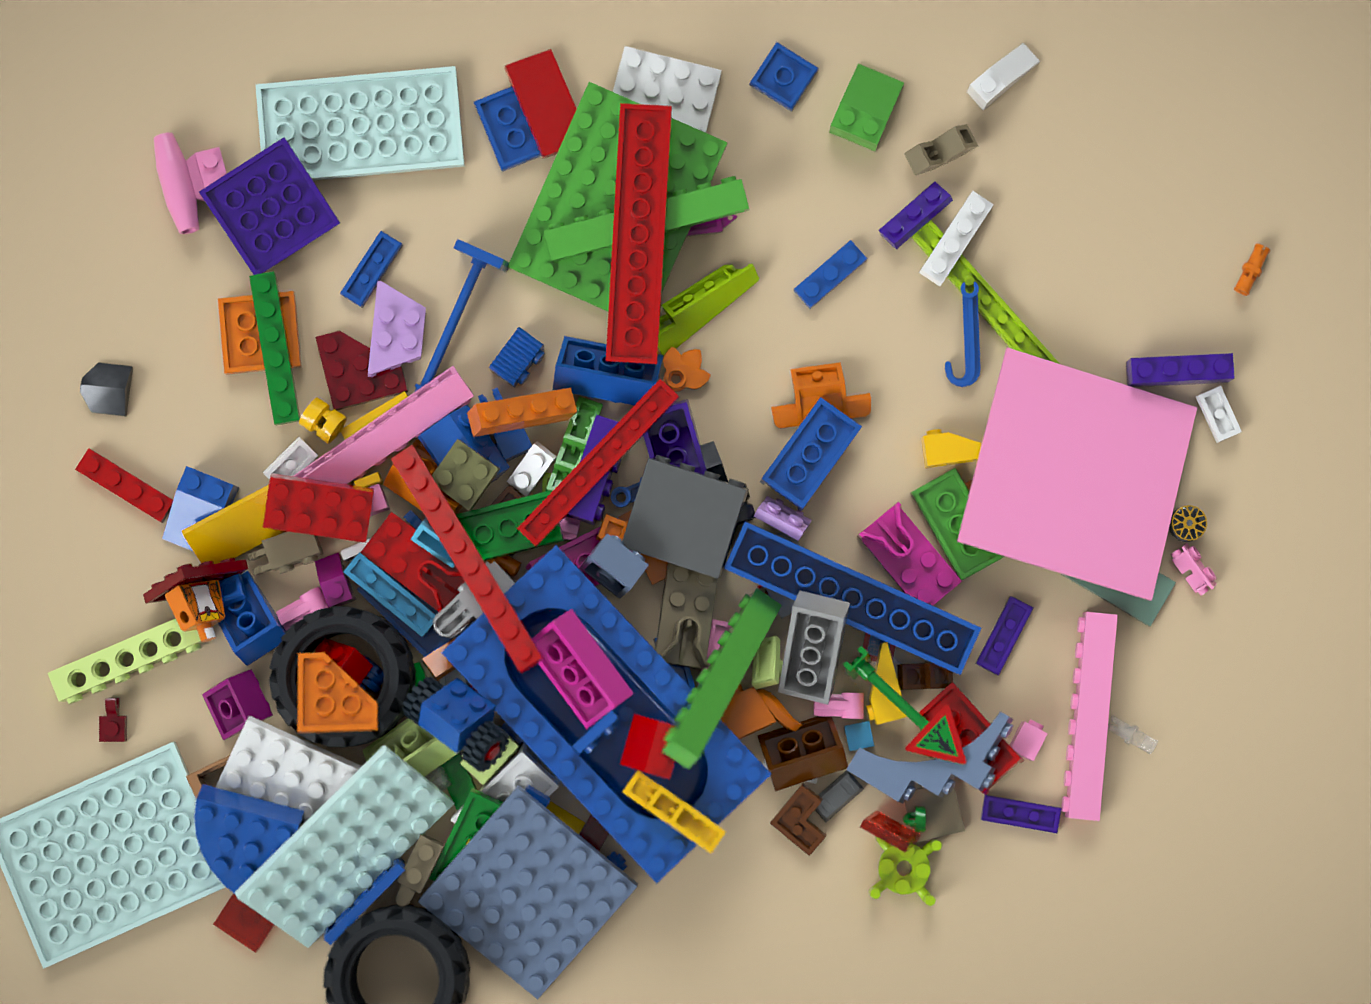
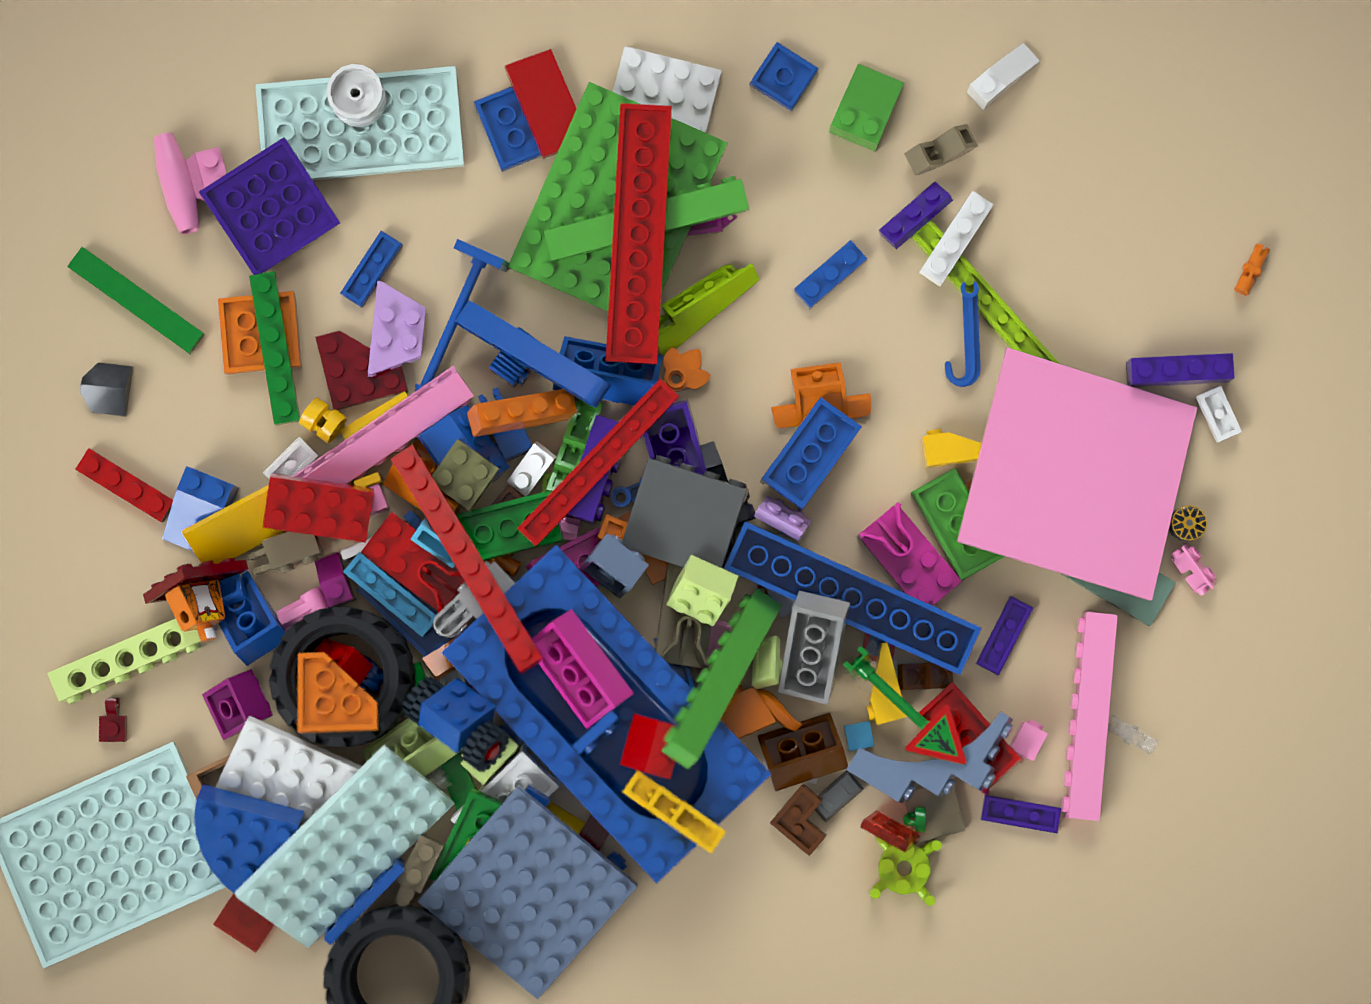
bright pink piece [813,693,864,719] -> none
none -> green tile [67,247,205,354]
none -> white wheel [327,64,387,127]
none -> blue beam [455,300,611,408]
none -> yellowish green brick [666,555,738,626]

